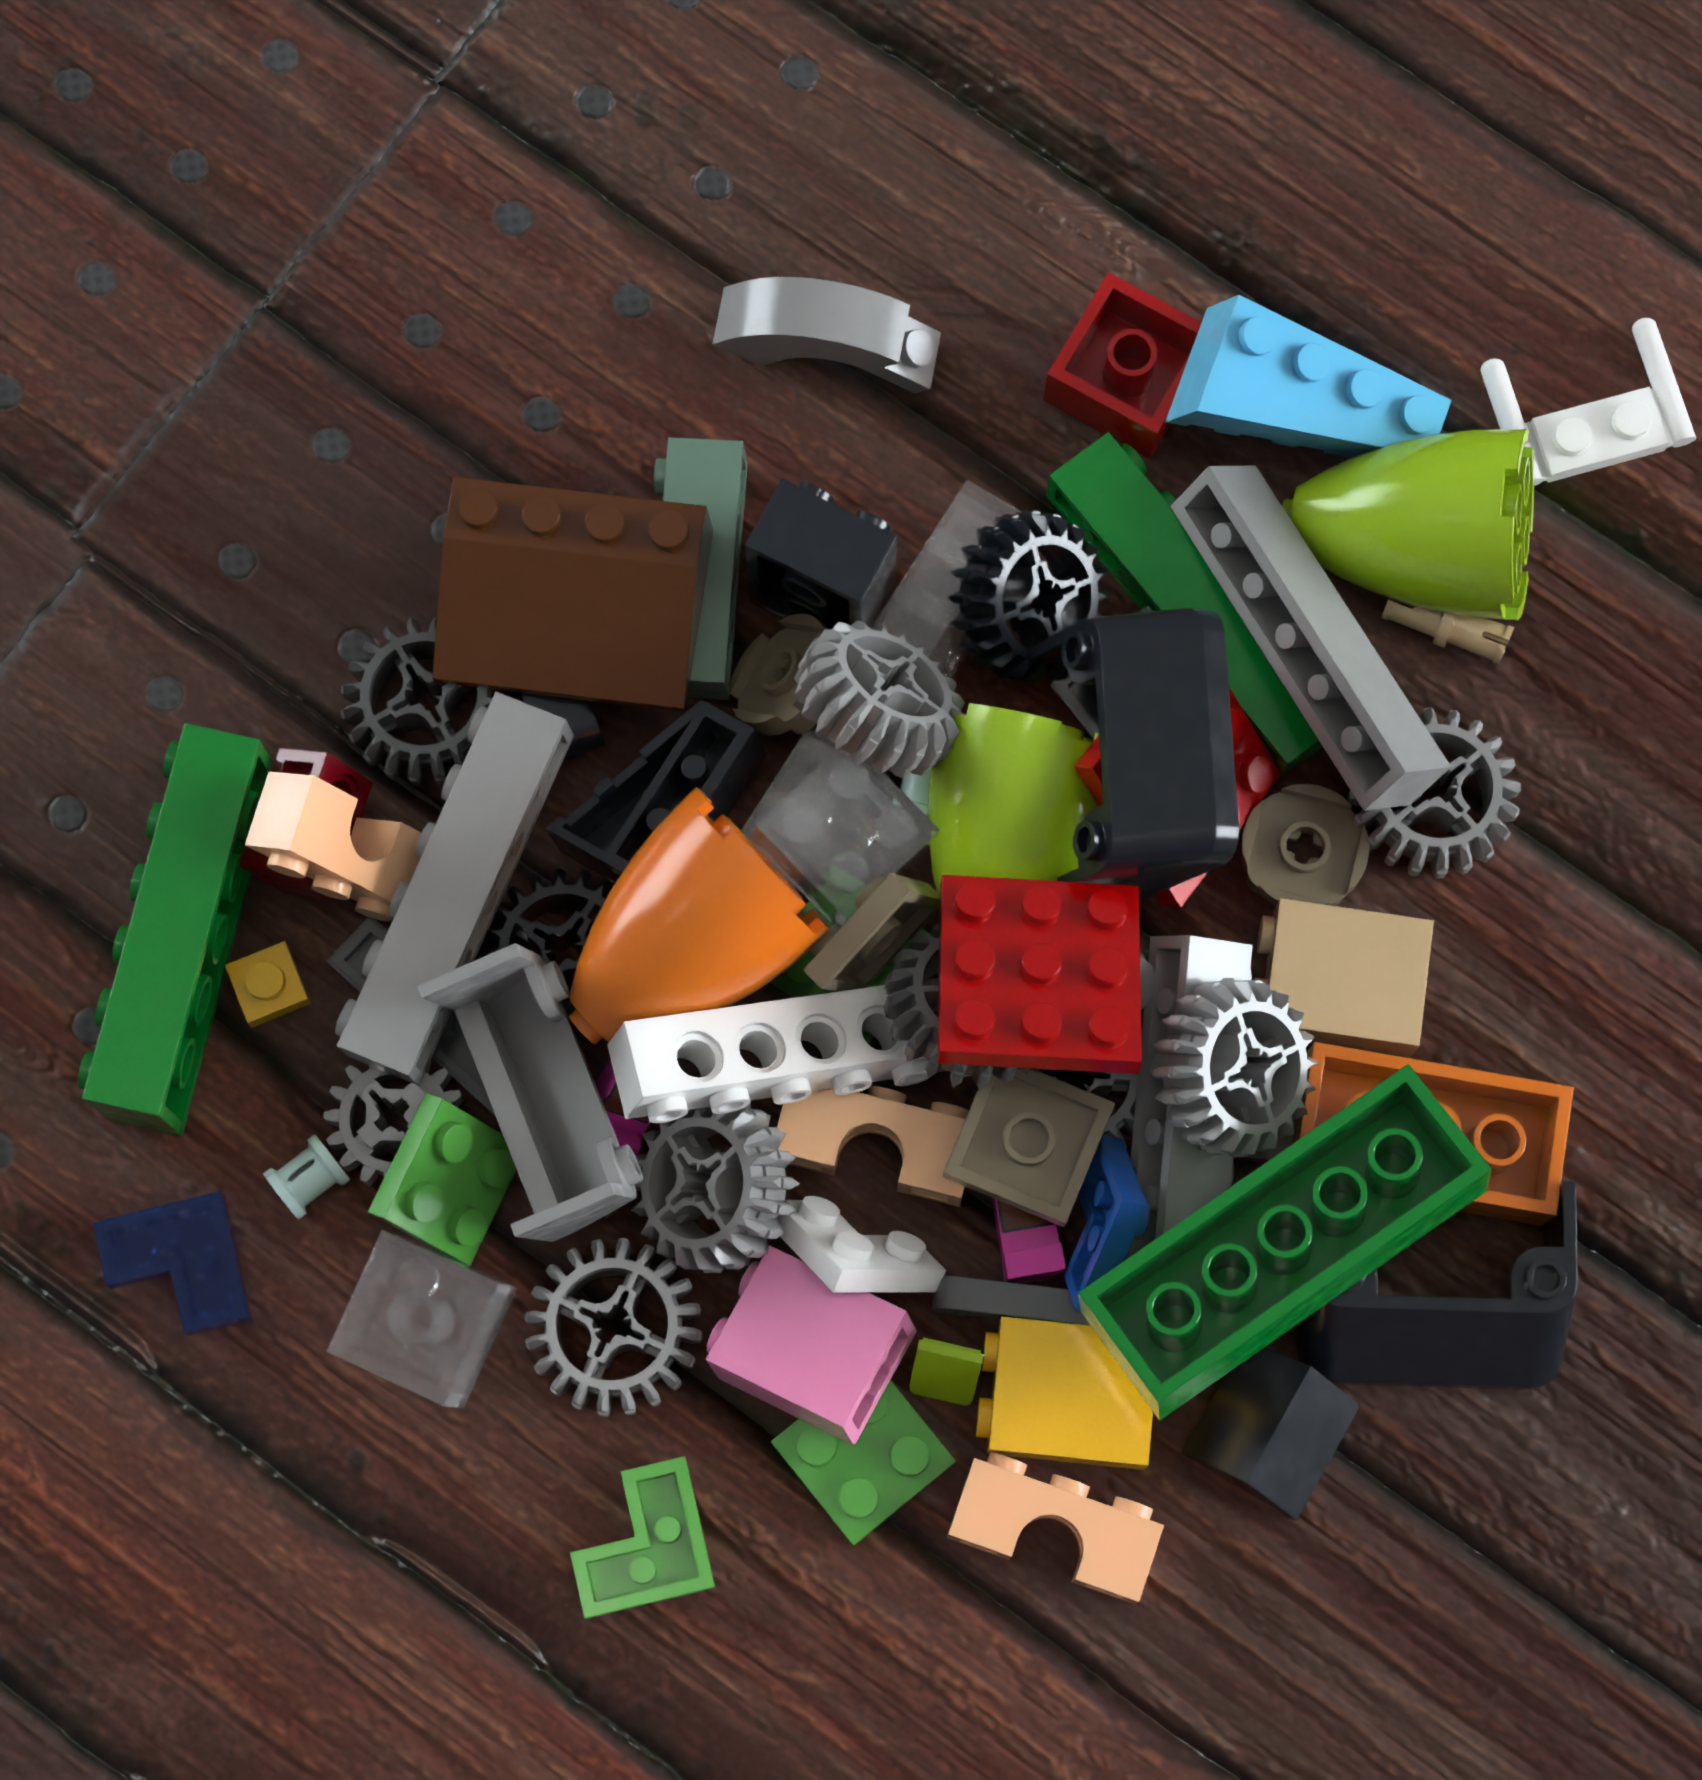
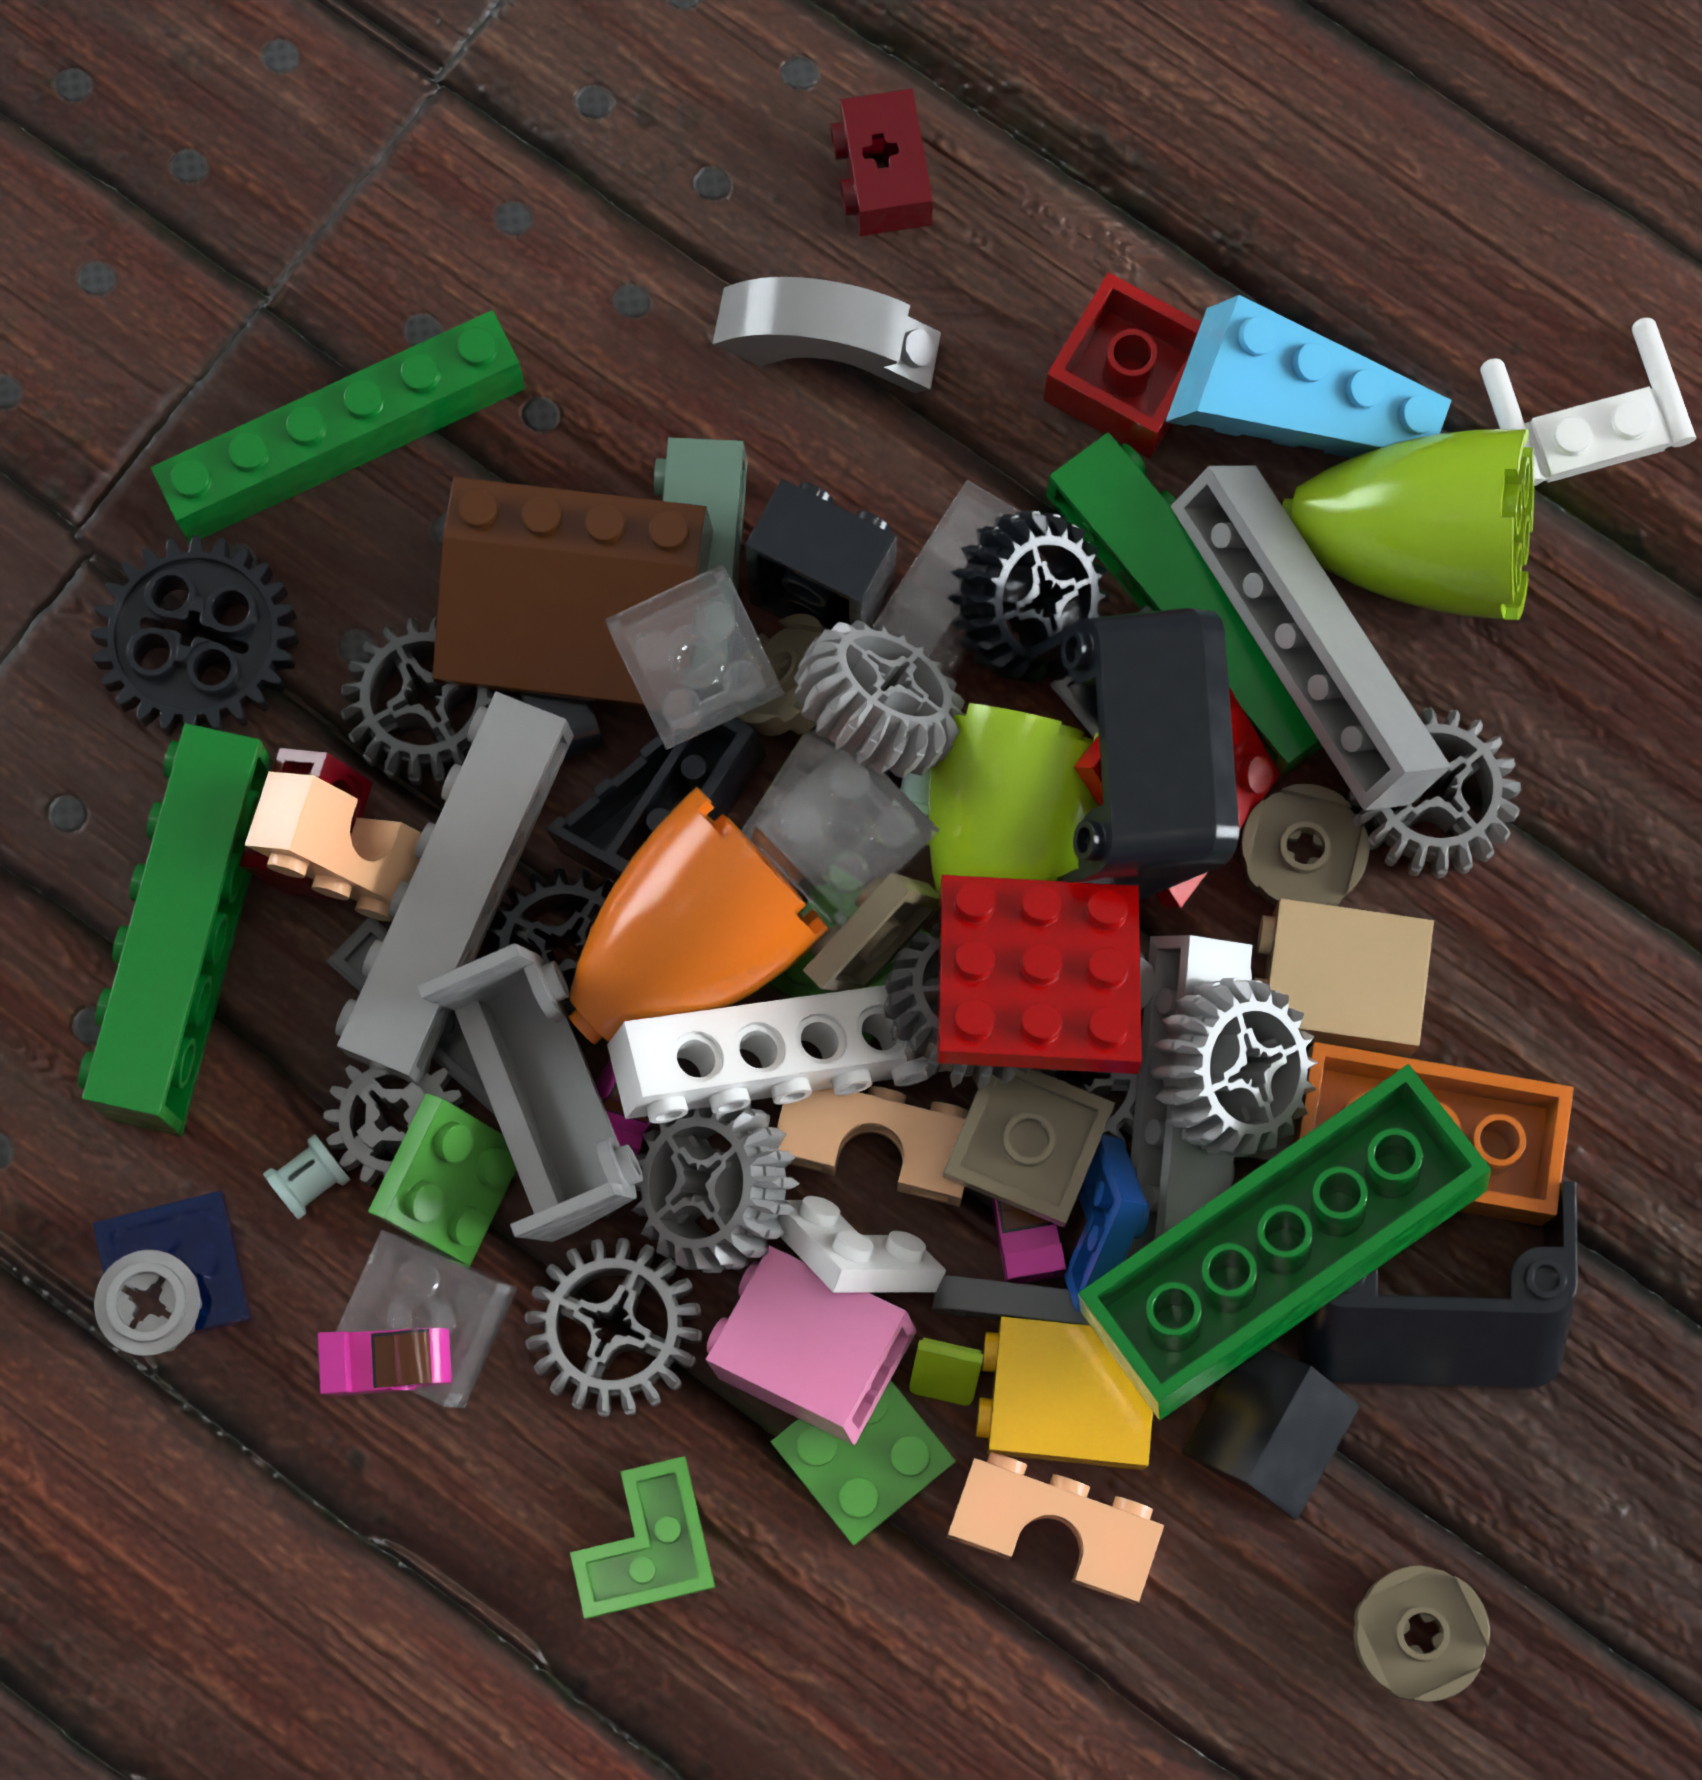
yellow plate [225,941,311,1028] -> none
tan pin [1382,599,1514,665] -> none
none -> black gear [90,535,299,736]
none -> light grey gear [94,1250,203,1357]
none -> green brick [150,310,525,545]
none -> dark pink leg [318,1328,452,1396]
none -> clear brick [605,564,784,750]
none -> dark red brick [830,88,933,236]
none -> dark tan plate [1353,1565,1490,1702]

